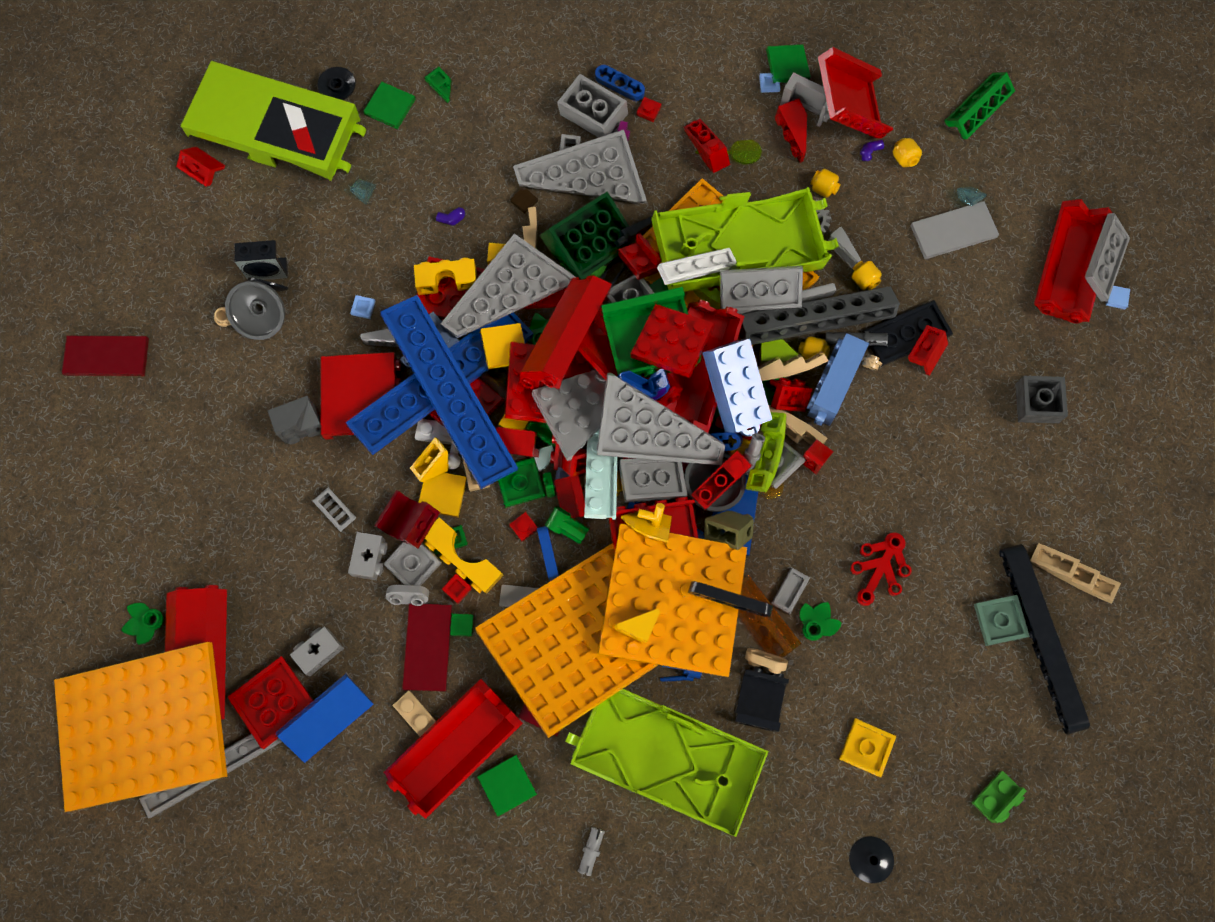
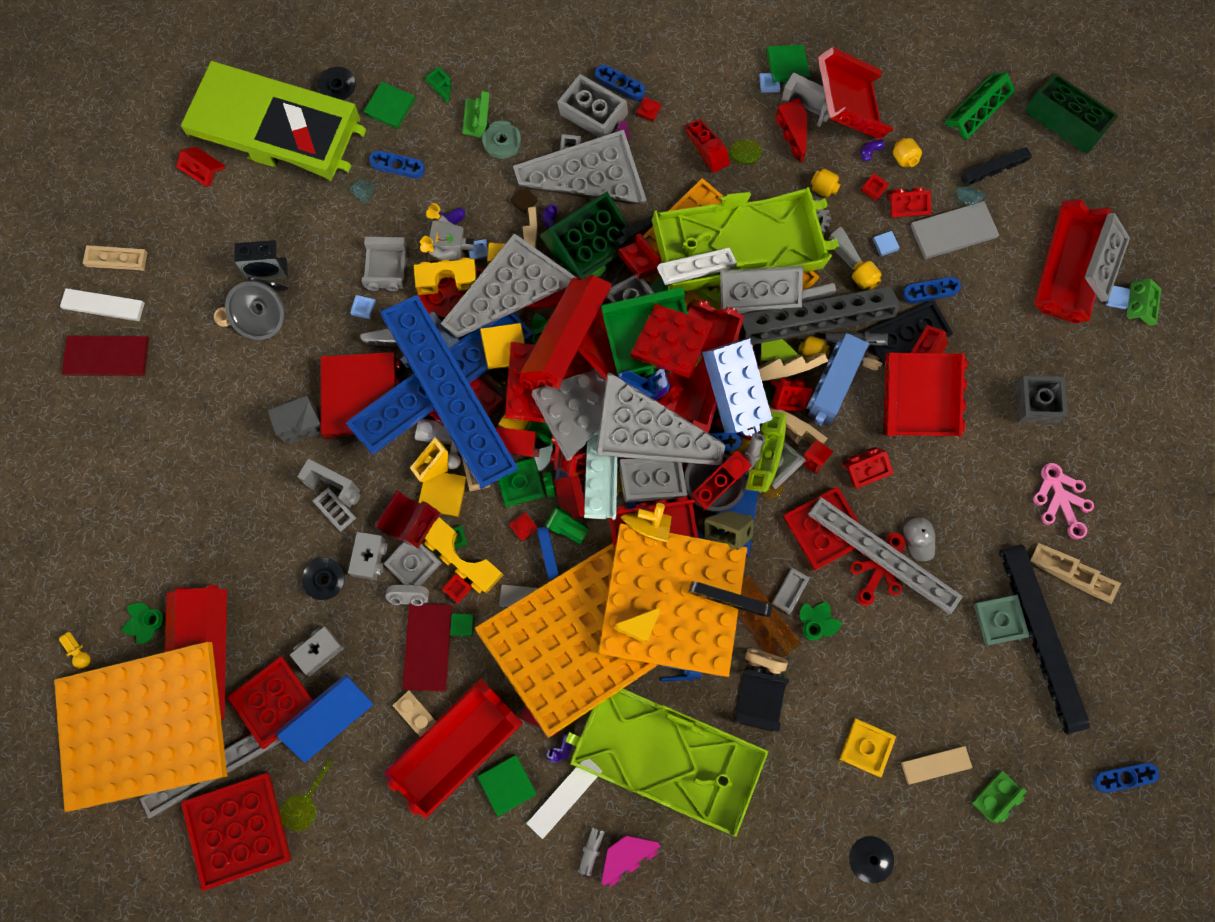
none -> yellow axle [59,632,90,669]
none -> white tile [60,289,145,321]
none -> tan plate [83,245,147,271]
none -> red plate [181,773,292,891]
none -> clear neon green piece [280,759,332,831]
none -> light grey panel [297,459,360,508]
none -> black dish [302,558,345,600]
none -> light grey panel [362,237,407,291]
none -> blue beam [369,151,425,179]
none -> light grey torso [420,203,474,261]
none -> bright green bracket [462,91,489,138]
none -> light blue tile [468,239,488,262]
none -> sand green plate [482,121,521,159]
none -> white tile [526,756,602,839]
none -> dark purple arm [542,204,558,230]
none -> dark purple arm [547,734,572,763]
none -> dark pink slope [602,835,661,887]
none -> red plate [783,486,861,571]
none -> light grey tile [808,497,963,615]
none -> red bracket [842,447,894,489]
none -> red plate [861,173,889,201]
none -> light blue tile [873,231,900,257]
none -> red panel [883,353,968,437]
none -> red bracket [887,187,931,217]
none -> tan tile [901,746,972,784]
none -> blue beam [903,277,961,304]
none -> light grey cap [903,517,936,562]
none -> black beam [960,147,1032,187]
none -> dark green slope [1024,73,1119,154]
none -> bright pink plant [1033,463,1094,540]
none -> blue beam [1093,763,1159,792]
none -> bright green bracket [1127,279,1161,326]

